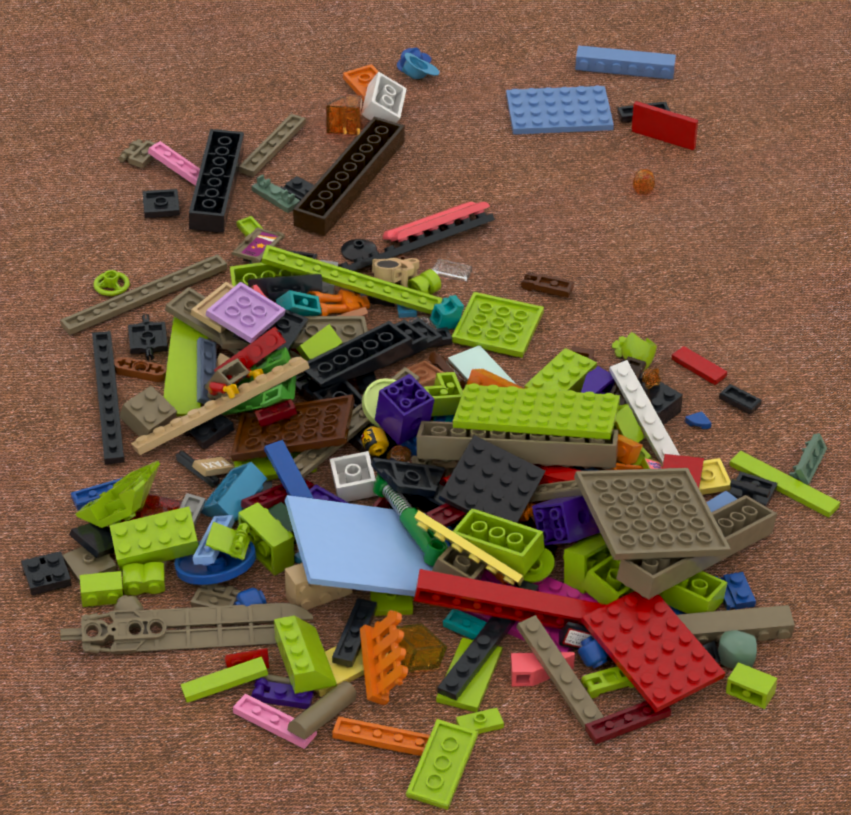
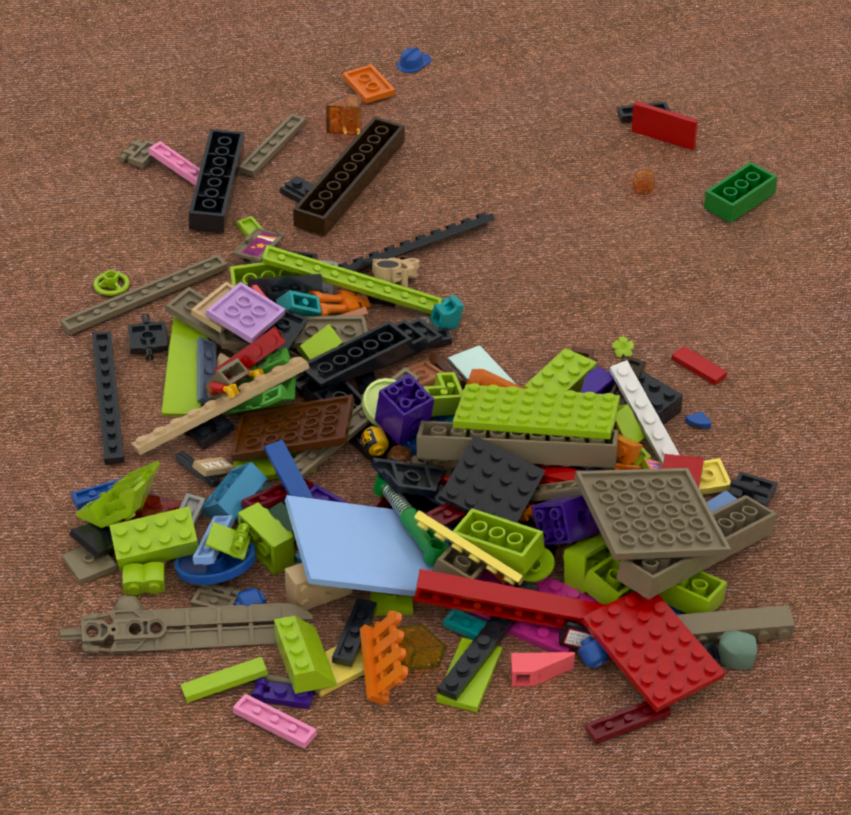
black brick [21,551,72,596] -> none
lime brick [80,571,123,607] -> none
dark orange beam [114,357,167,382] -> none
dark tan brick [119,386,177,437] -> none
black plate [142,189,180,218] -> none
red hinge [224,648,270,668] -> none
sand green plate [252,175,300,213] -> none
dark red plate [255,399,297,427] -> none
dark tan brick [287,681,357,740] -> none
white brick [330,451,378,502] -> none
orange plate [332,716,430,756] -> none
black dish [341,238,377,262] -> none
white brick [361,72,407,123] -> none
coral plate [383,202,490,242] -> none
dark azure tile [397,304,417,318] -> none
dark azure piece [402,53,440,79] -> none
lime tile [406,719,478,810] -> none
lime wheel [408,269,441,295] -> none
clear tile [432,259,472,282] -> none
lime plate [452,292,544,358] -> none
lime plate [456,708,504,734] -> none
medium blue plate [506,85,614,134] -> none
dark tan plate [516,615,604,730] -> none
reddish brown hinge [520,272,574,298] -> none
medium blue brick [575,45,676,79] -> none
lime plate [581,666,634,698] -> none
lime piece [621,332,657,371] -> none
clear orange plate [642,367,661,389] -> none
blue plate [715,572,756,610] -> none
black plate [719,384,762,415] -> none
lime brick [726,662,777,709] -> none
lime tile [729,451,840,518] -> none
sand green plate [789,433,827,485] -> none
none -> green brick [704,162,777,223]

